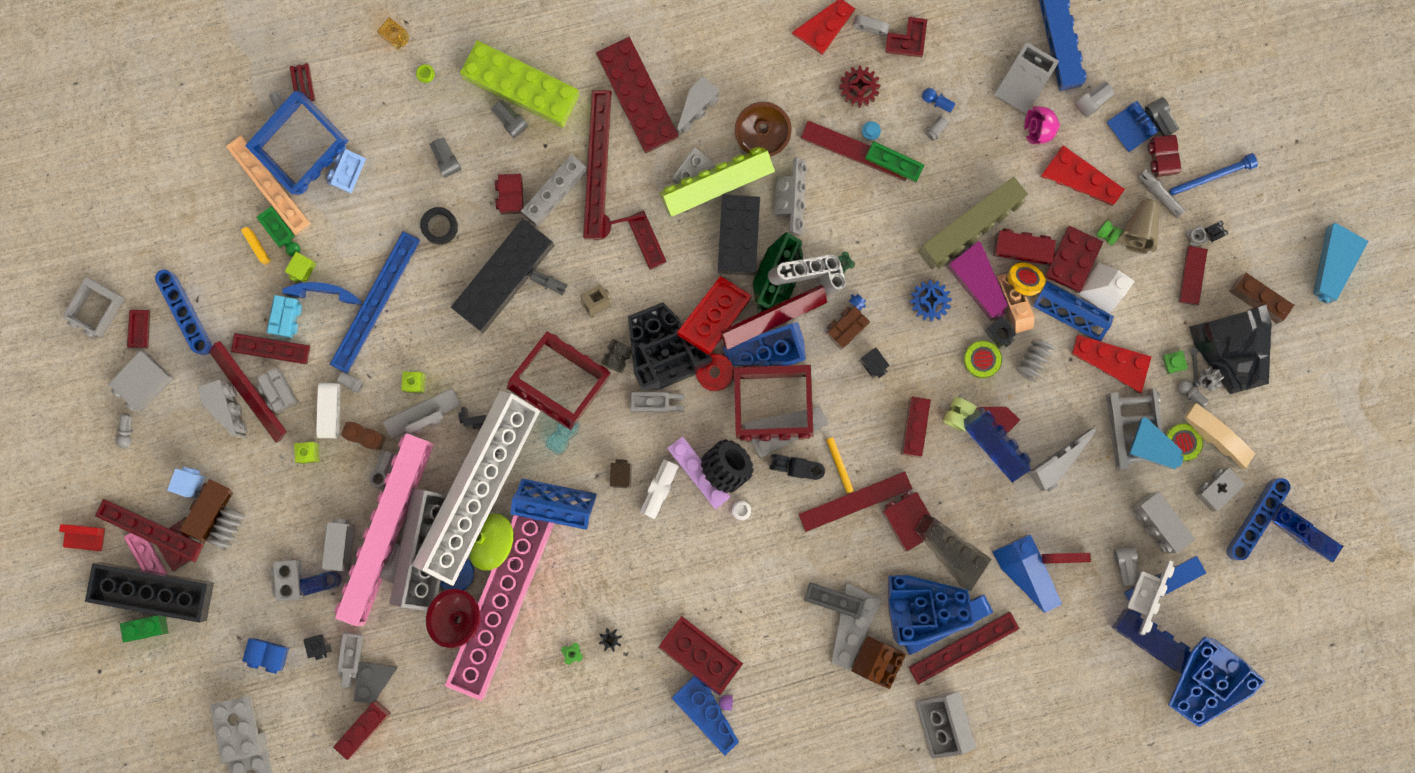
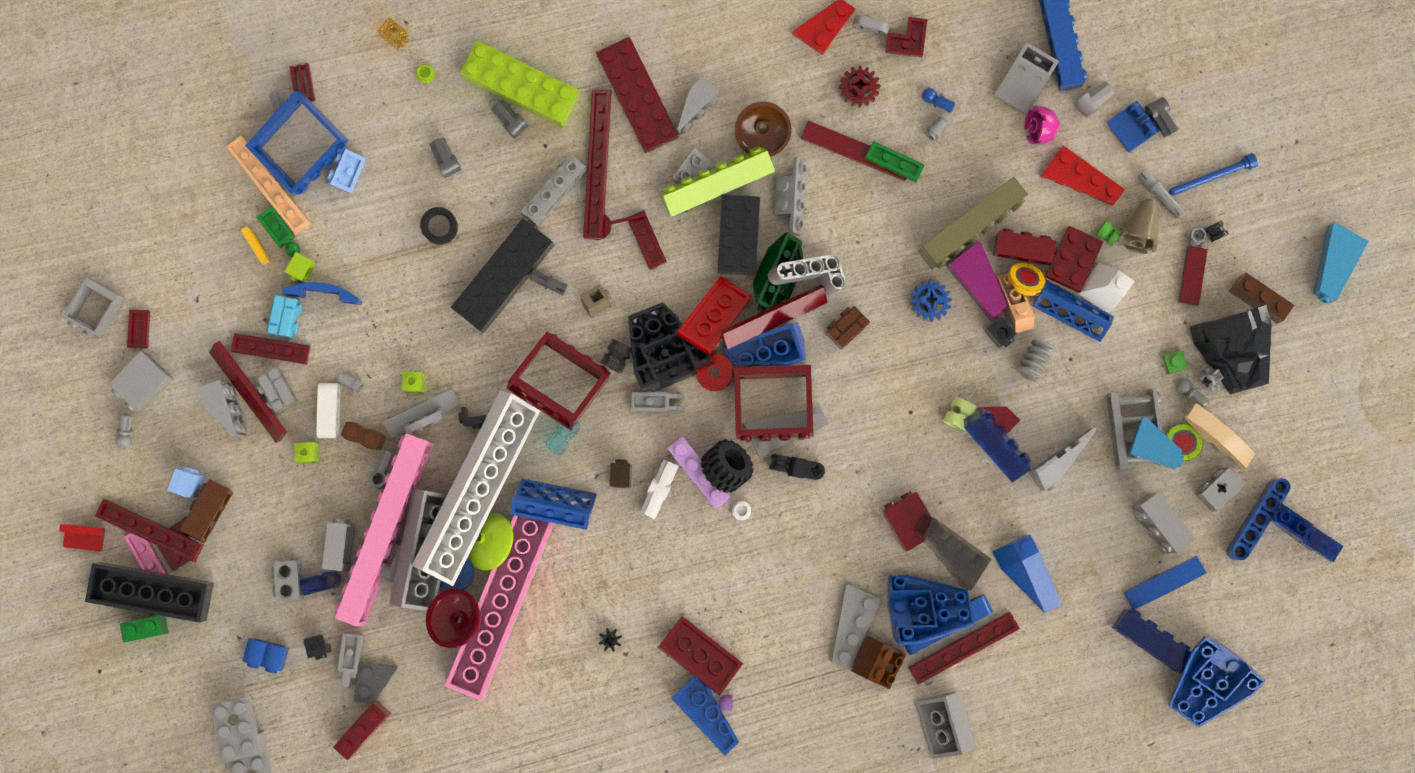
blue beam [155,269,212,355] -> none
light grey piece [206,506,245,550] -> none
blue tile [329,231,420,374] -> none
dark red brick [495,173,524,215] -> none
bright green plate [561,643,583,665] -> none
dark red tile [798,471,913,532] -> none
dark grey tile [804,582,866,619] -> none
yellow bar [826,437,854,493] -> none
clear green plate [838,252,855,274] -> none
blue plate [849,294,866,310] -> none
black brick [859,347,890,379] -> none
dark azure plate [862,121,881,140] -> none
dark red brick [901,396,931,458] -> none
tile [963,340,1002,379] -> none
dark red beam [1042,553,1091,564] -> none
red wing [1071,335,1152,394] -> none
light grey piece [1114,545,1139,586] -> none
white bracket [1127,560,1175,635] -> none
dark red brick [1147,135,1181,177] -> none
dark grey hinge [1190,348,1200,388] -> none

